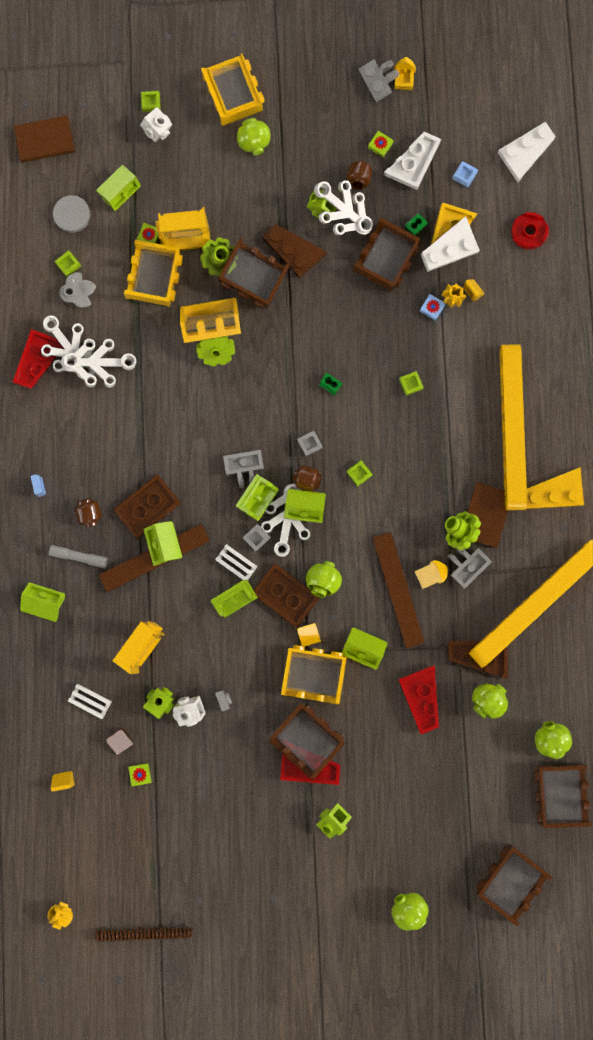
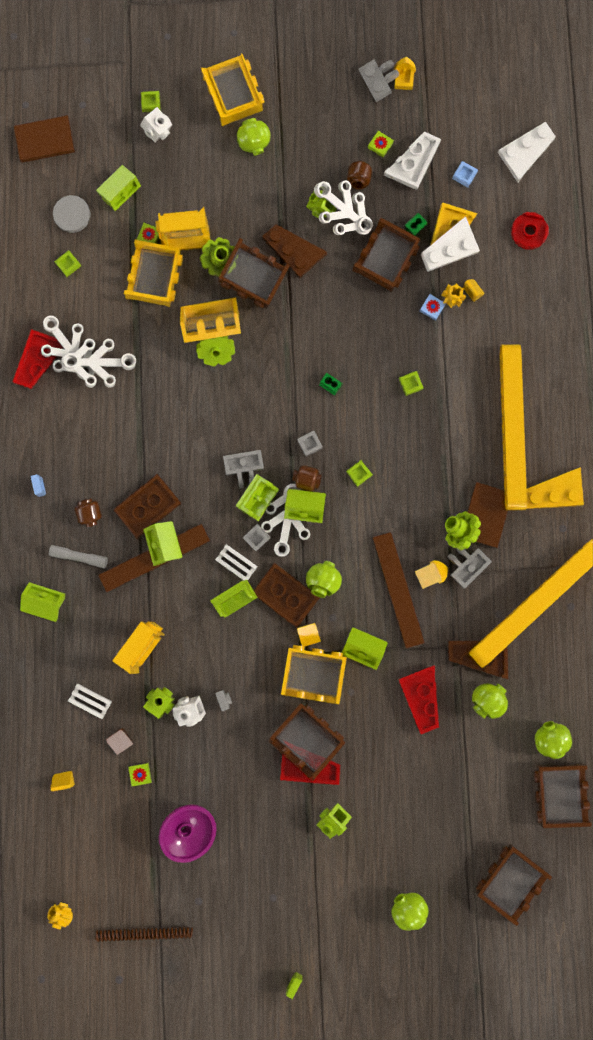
light grey plate [59,272,96,308] -> none
none -> magenta dish [158,805,216,863]
none -> lime tile [286,972,302,999]

